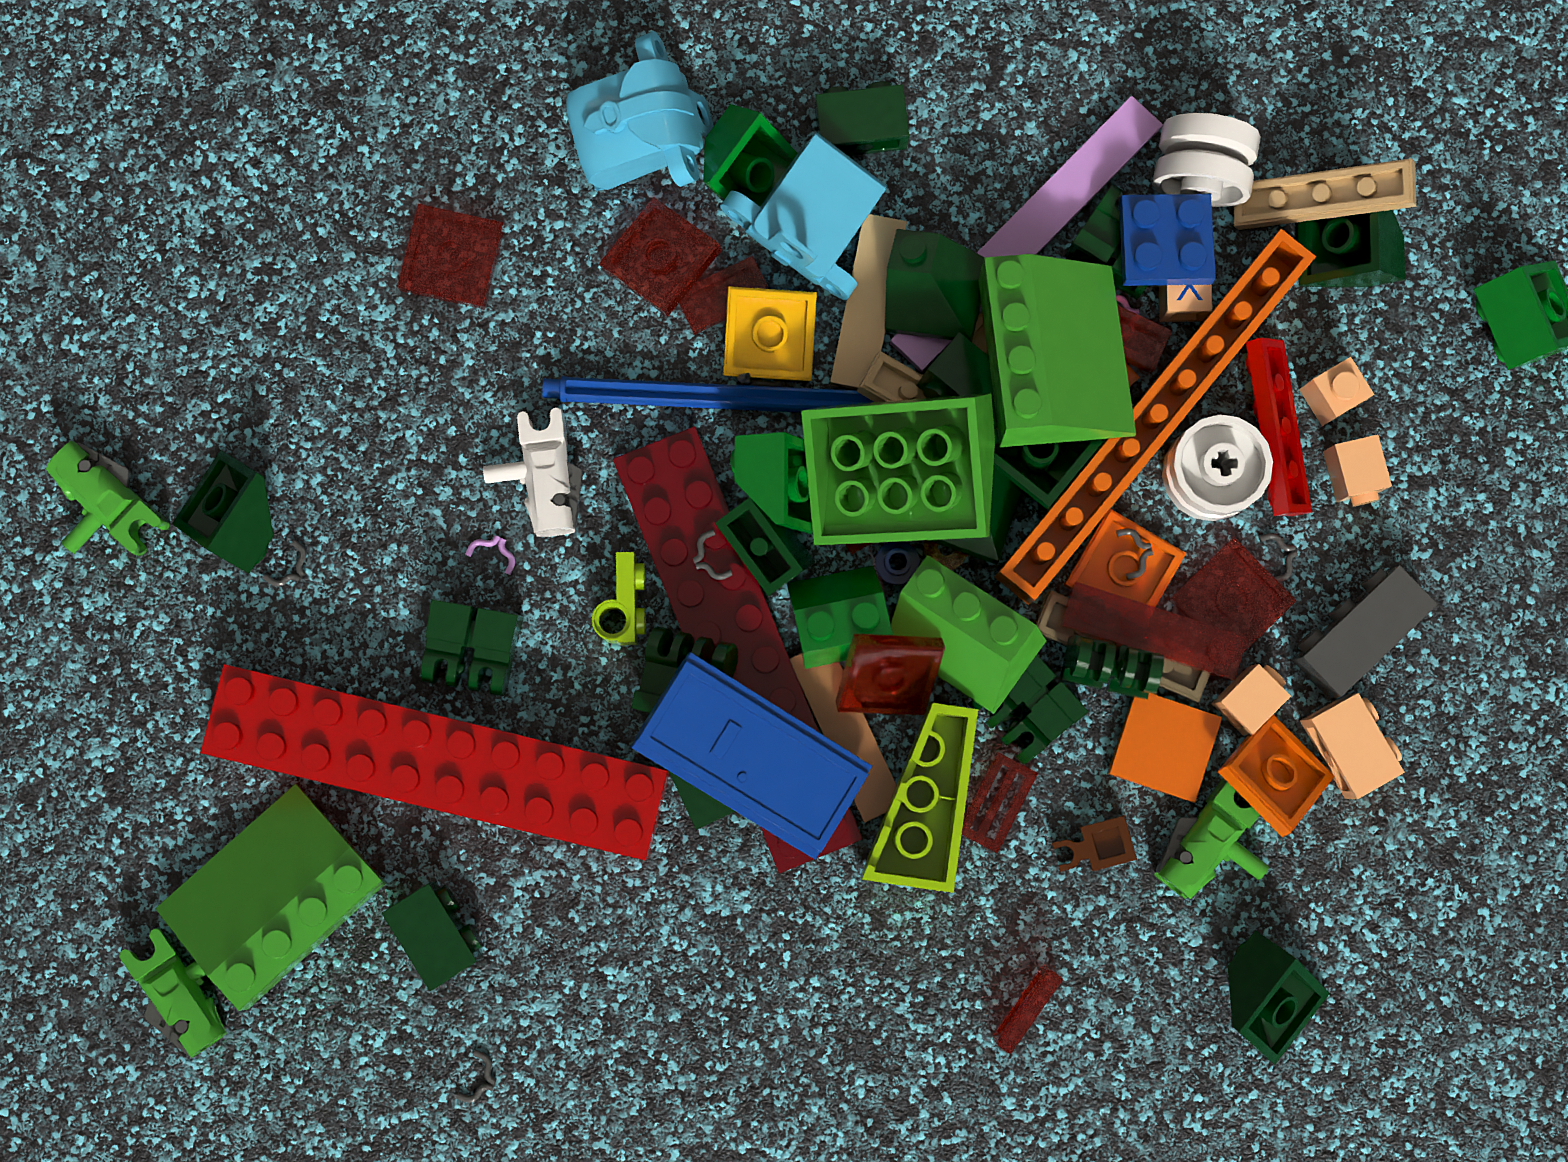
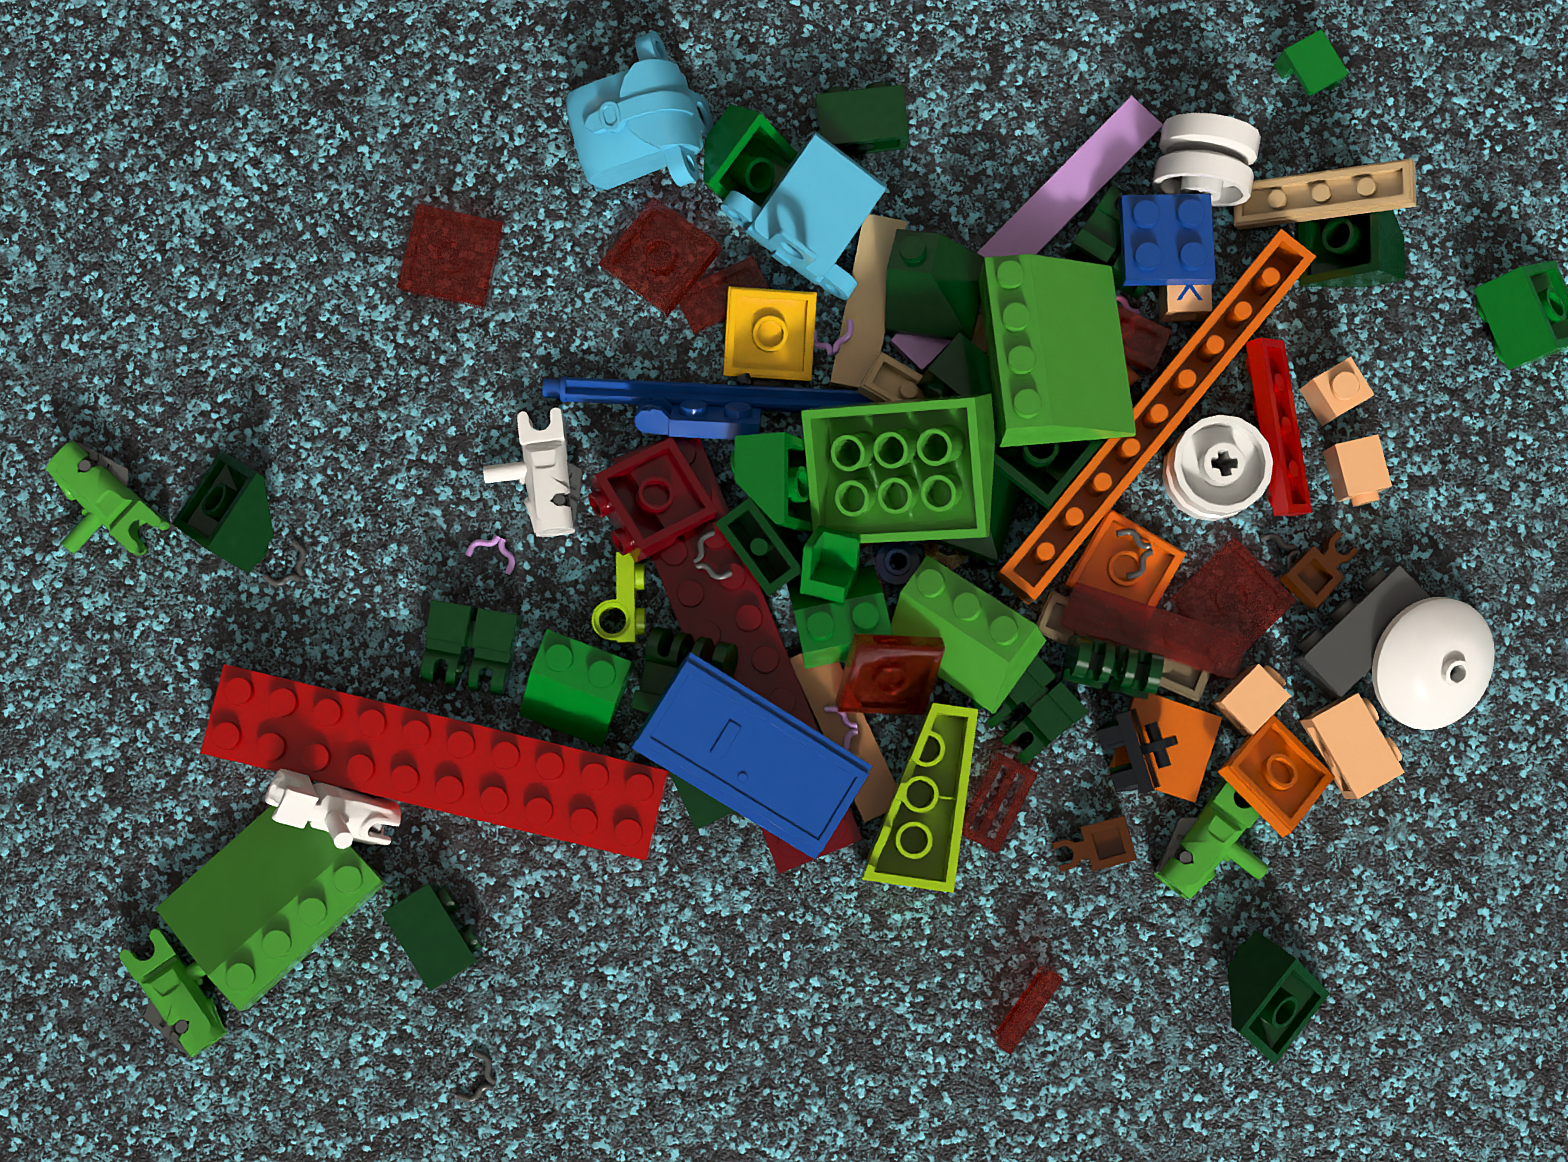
none -> white piece [265,769,401,849]
none -> green slope [519,629,635,748]
none -> dark red plate [588,437,718,563]
none -> blue hinge [633,396,761,440]
none -> green panel [800,526,861,603]
none -> lavender piece [814,319,854,356]
none -> lavender piece [824,705,858,750]
none -> black hips [1096,708,1178,794]
none -> green panel [1273,29,1349,96]
none -> reddish brown plate [1279,530,1359,611]
none -> white dish [1372,597,1495,730]

